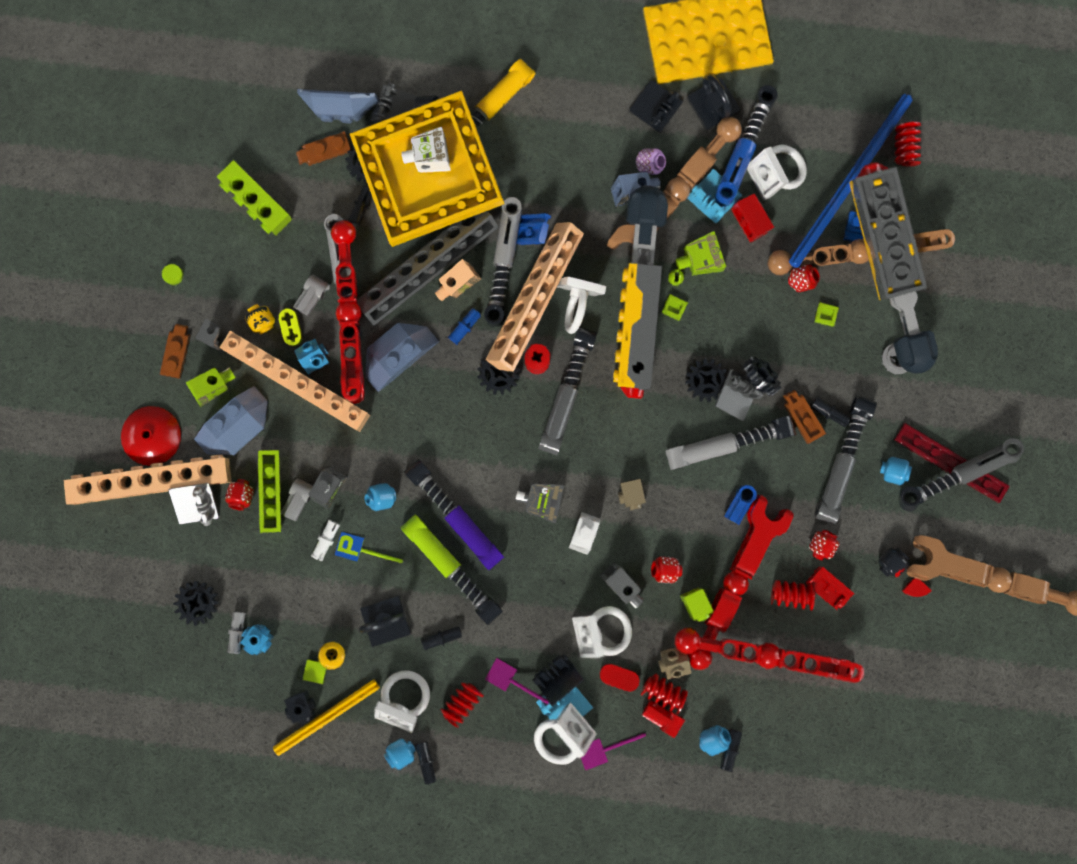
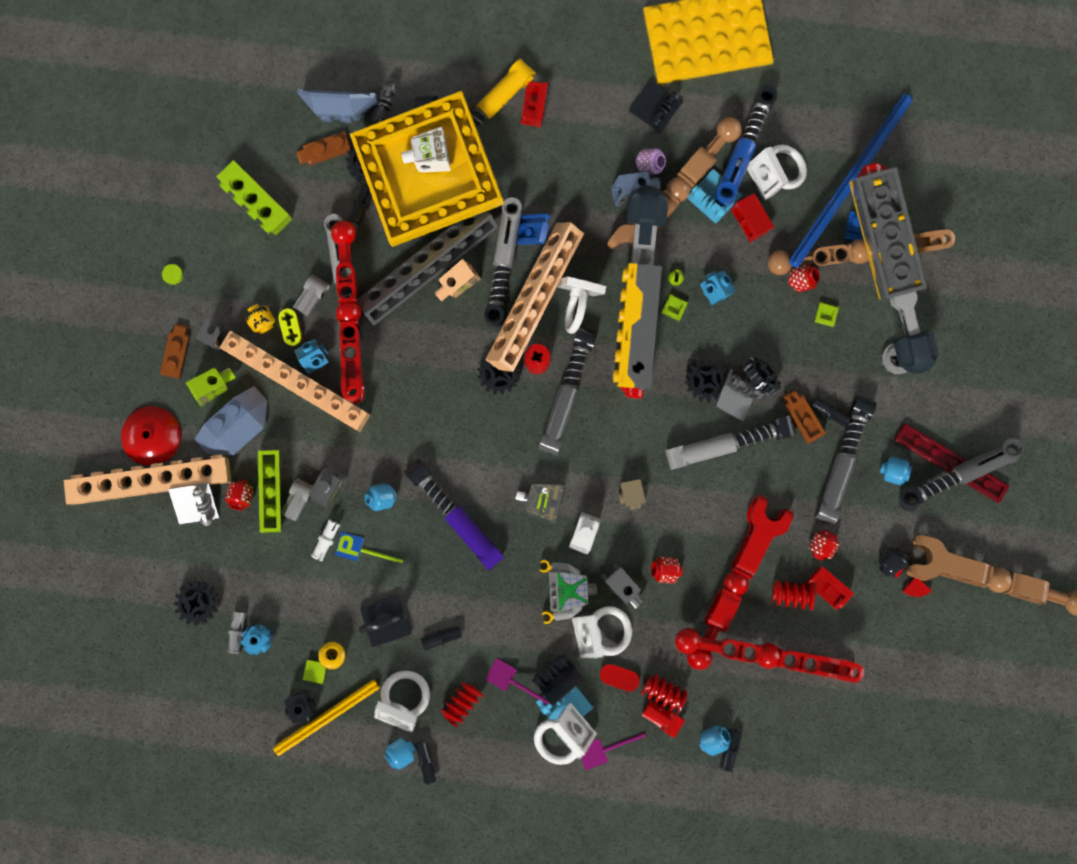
sand blue wedge [365,323,439,392] -> none
piece [400,514,503,625] -> none
blue axle [448,308,481,345] -> none
dark tan brick [658,647,691,680] -> none
lime torso [675,231,726,276] -> none
lime brick [680,587,713,622] -> none
black tile [687,74,741,131] -> none
blue piece [724,485,757,525] -> none
red piece [895,122,921,167] -> none
none -> red hinge [520,82,548,127]
none -> light grey torso [539,560,597,624]
none -> dark azure brick [700,271,736,305]

